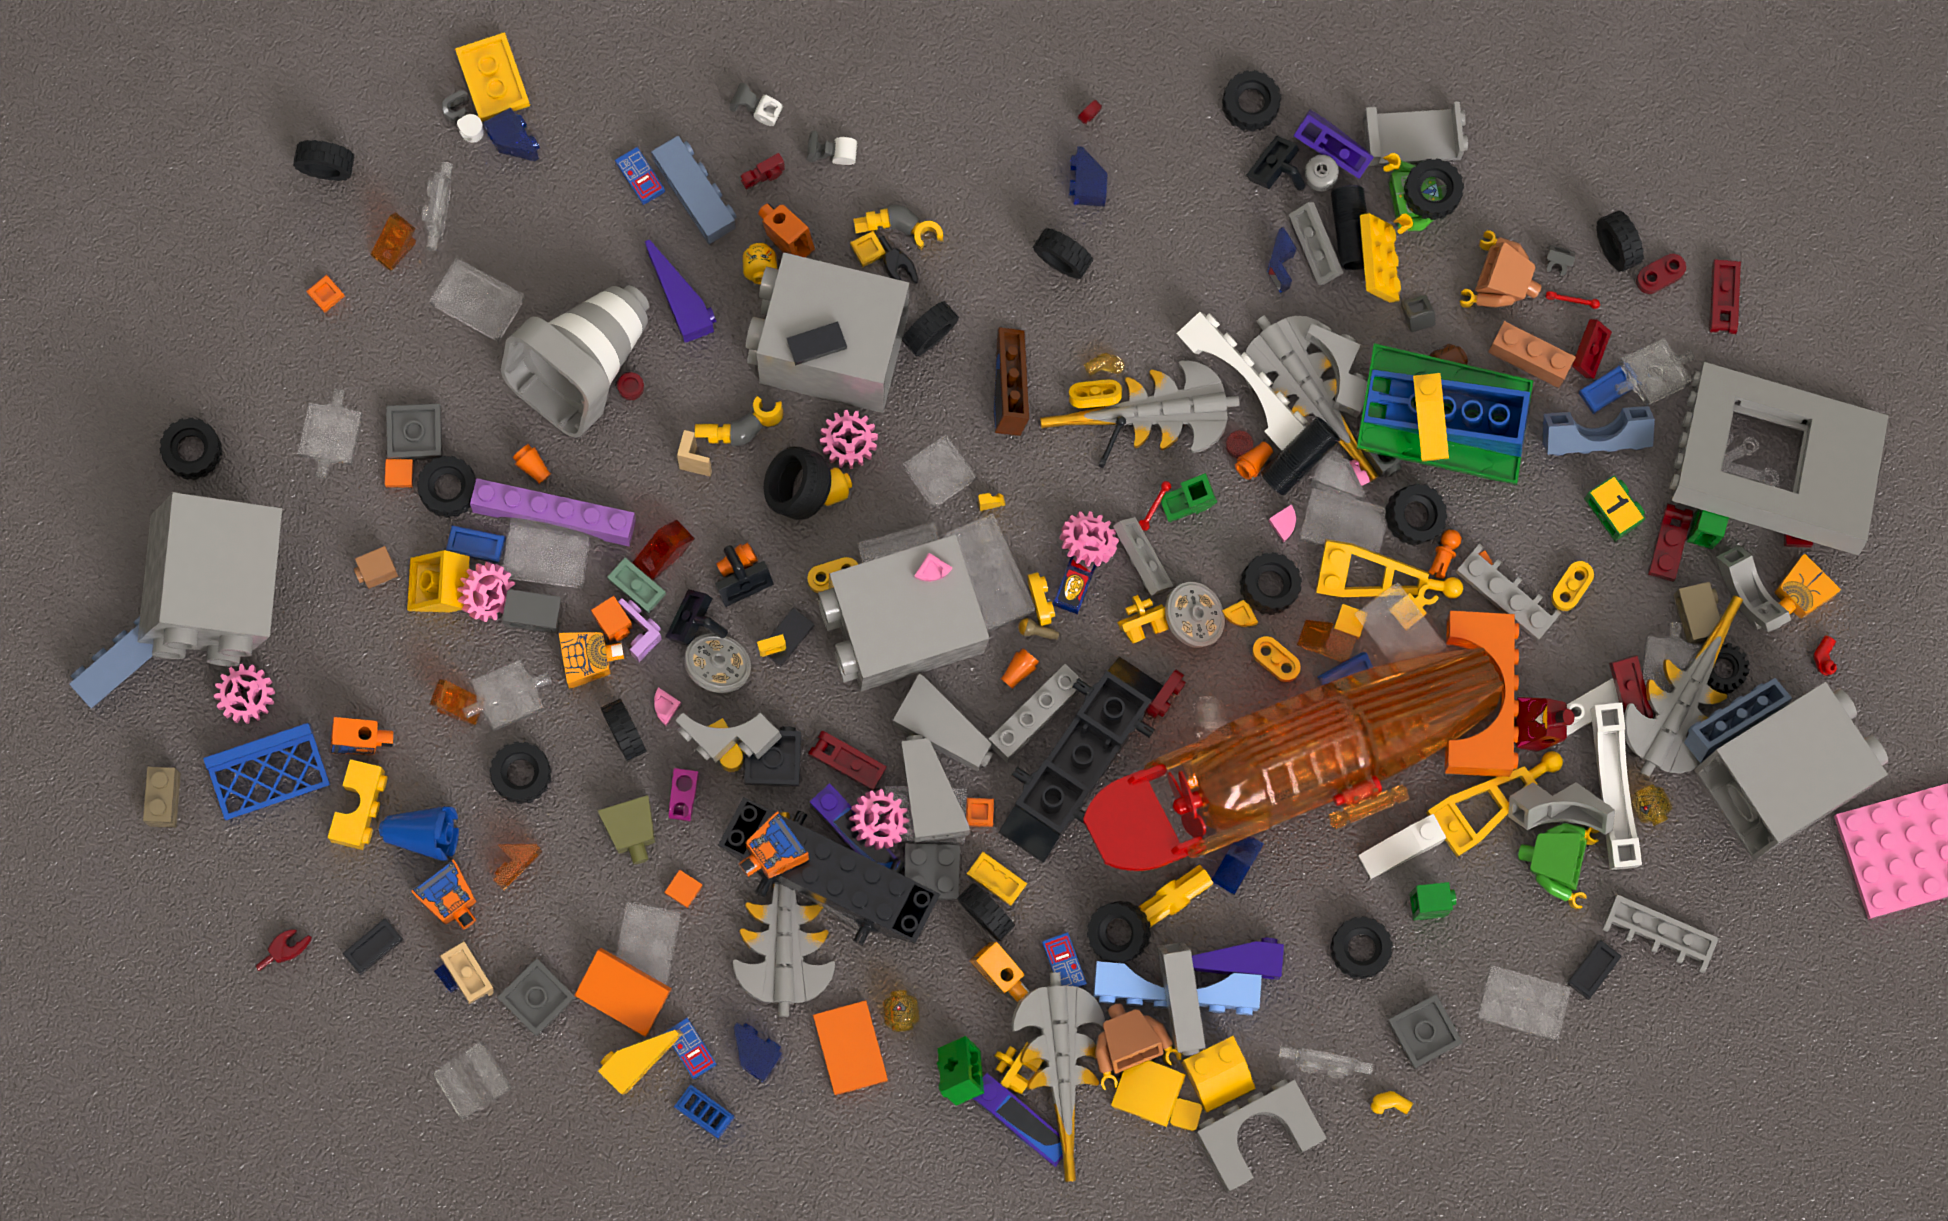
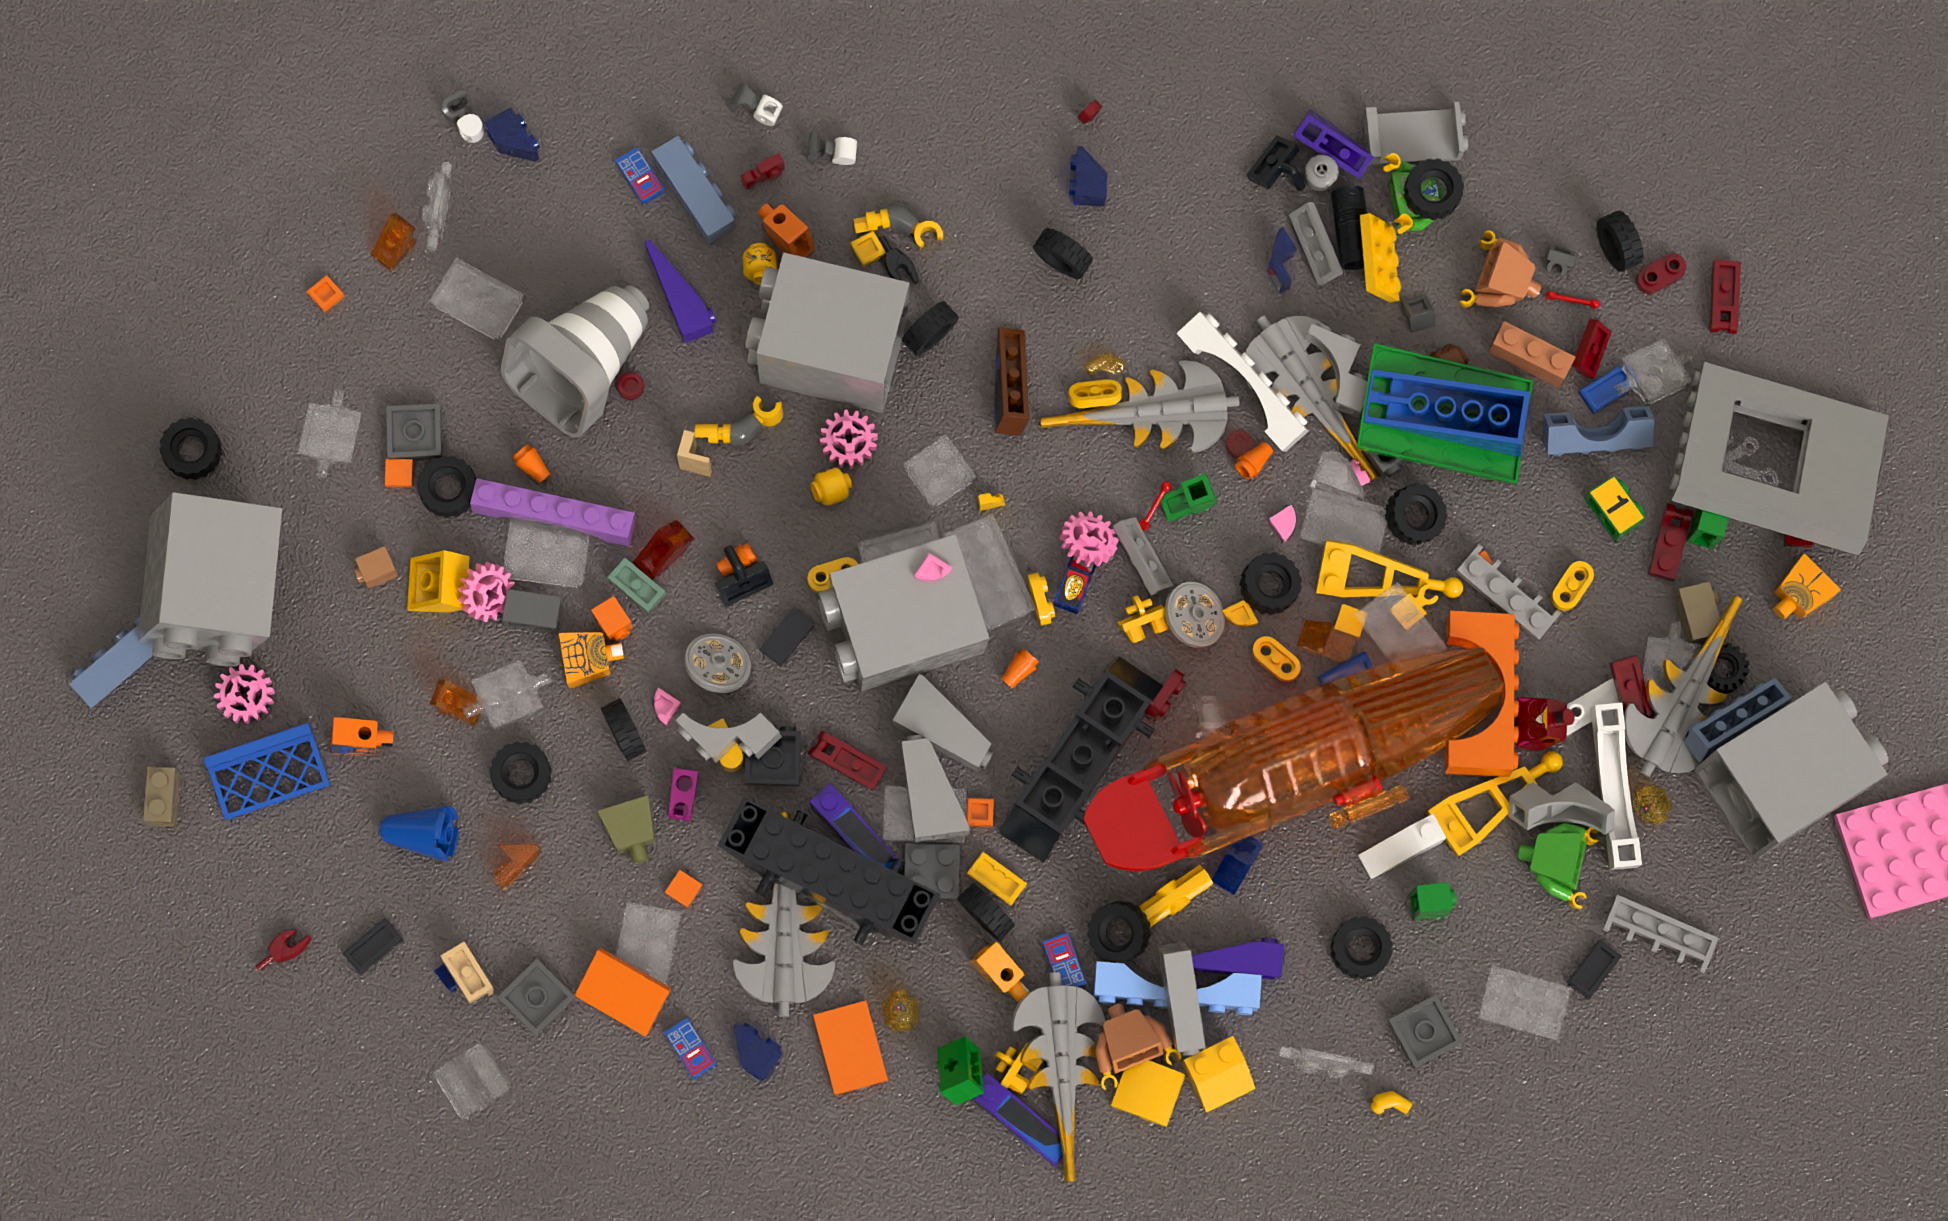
black tyre [293,140,355,181] -> none
yellow arch [328,759,387,850] -> none
torso [411,860,476,930] -> none
blue tile [446,525,505,564] -> none
yellow plate [455,32,530,122] -> none
yellow slope [598,1030,684,1094] -> none
lavender bracket [618,598,662,662] -> none
black plate [665,589,728,646] -> none
blue slope [674,1084,735,1140] -> none
torso [739,812,809,878] -> none
yellow tile [757,634,786,657] -> none
black tyre [763,446,831,520] -> none
black tile [787,321,847,366] -> none
bright pink gear [849,789,909,850] -> none
light grey brick [989,664,1083,763] -> none
dark tan piece [1018,618,1059,640] -> none
black hinge [1098,416,1126,468] -> none
yellow piece [1170,1098,1202,1131] -> none
light grey arch [1196,1079,1327,1193] -> none
black tyre [1222,70,1281,131] -> none
black piece [1261,417,1340,496] -> none
yellow slope [1413,373,1449,461] -> none
orange pin [1428,529,1462,579] -> none
light grey arch [1716,545,1791,632] -> none
red arm [1813,635,1837,675] -> none

